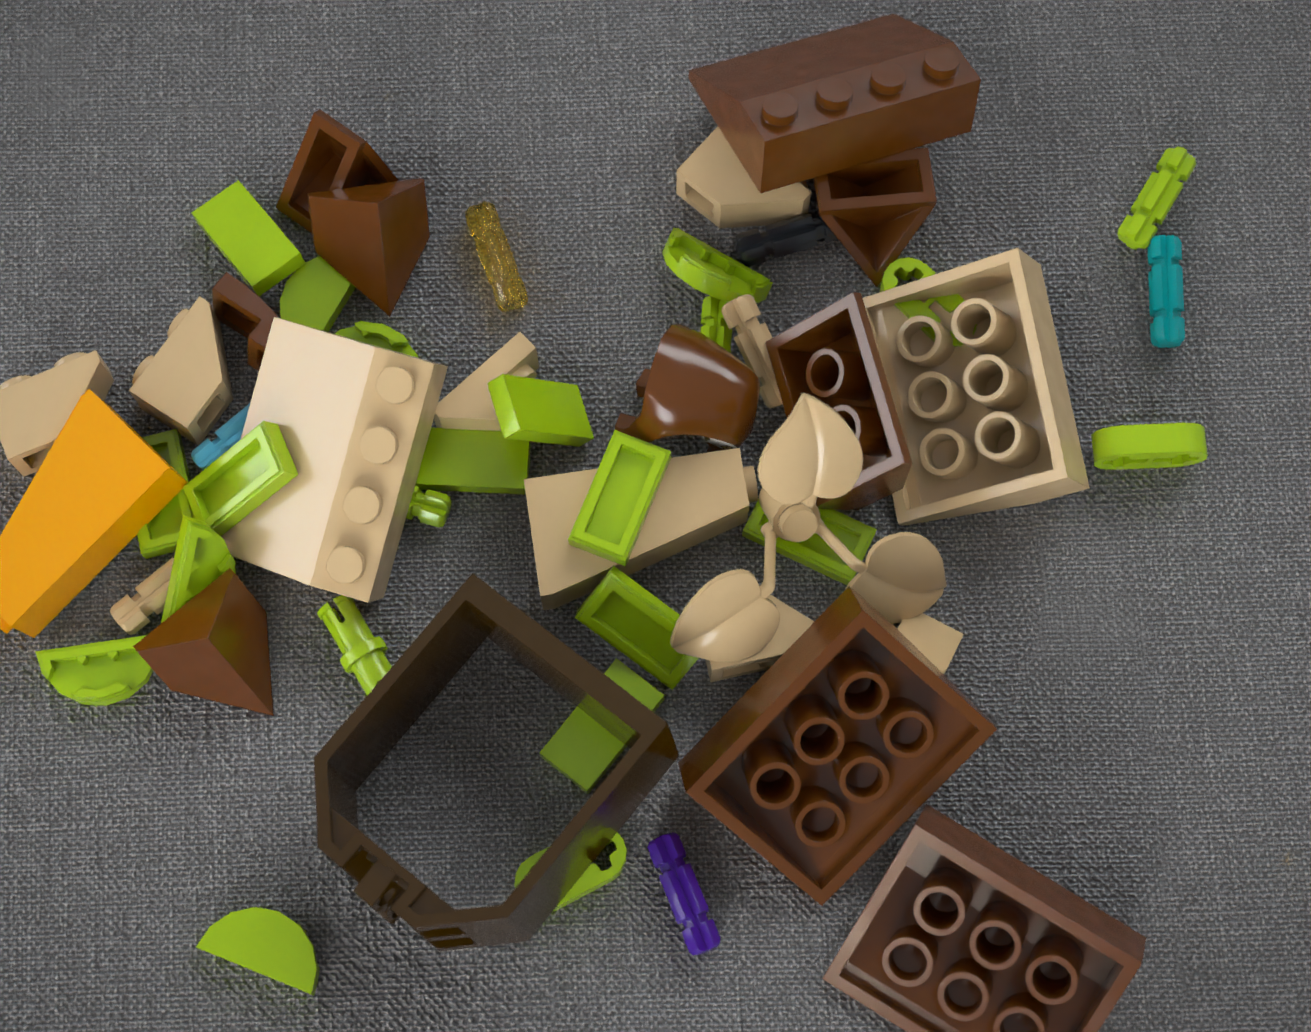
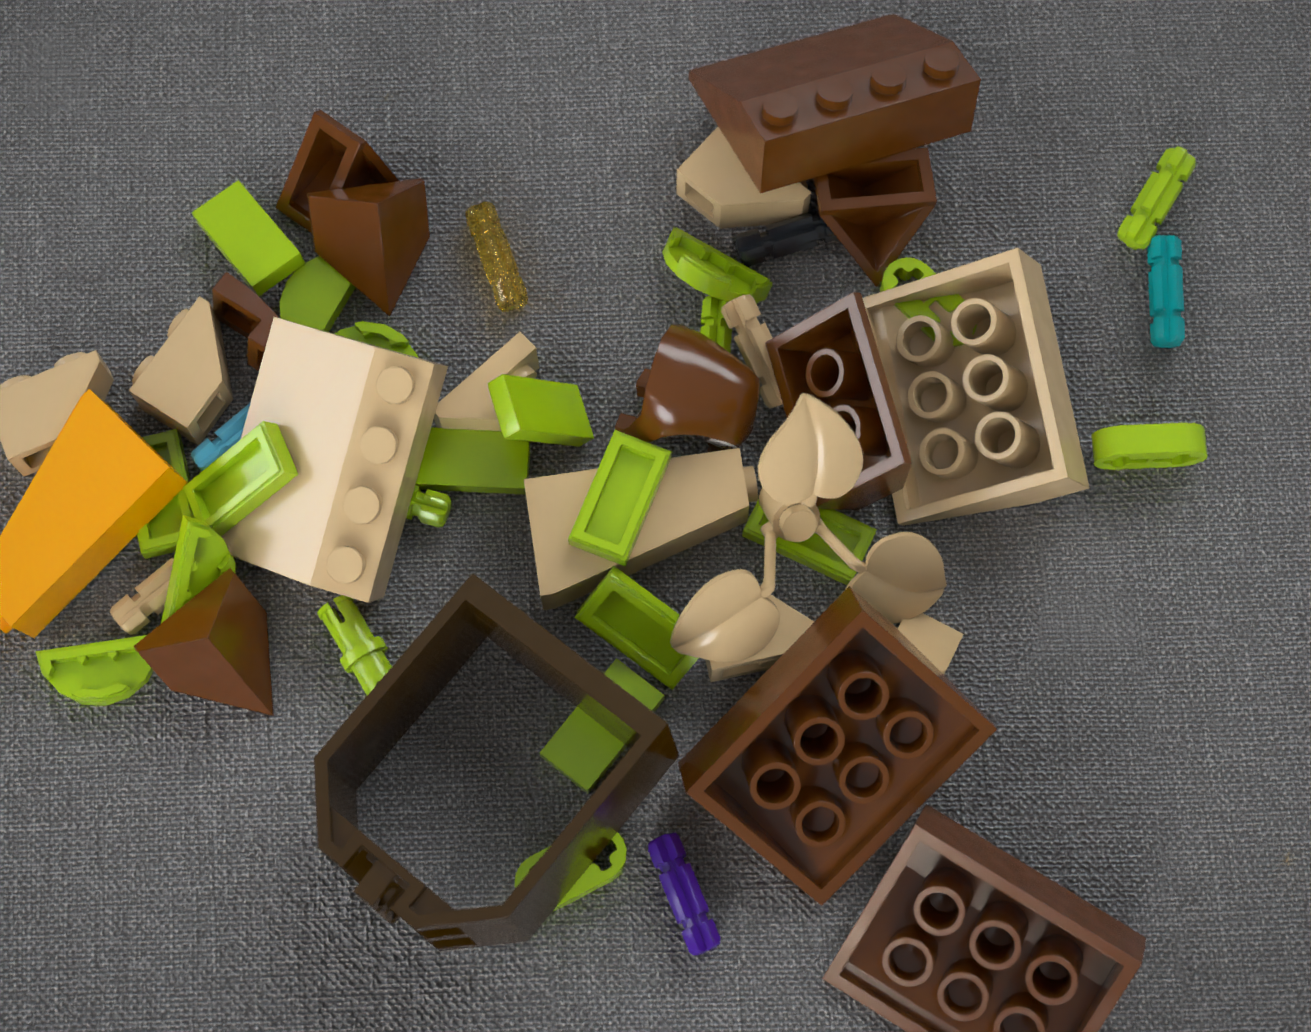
lime tile [196,907,320,996] -> none

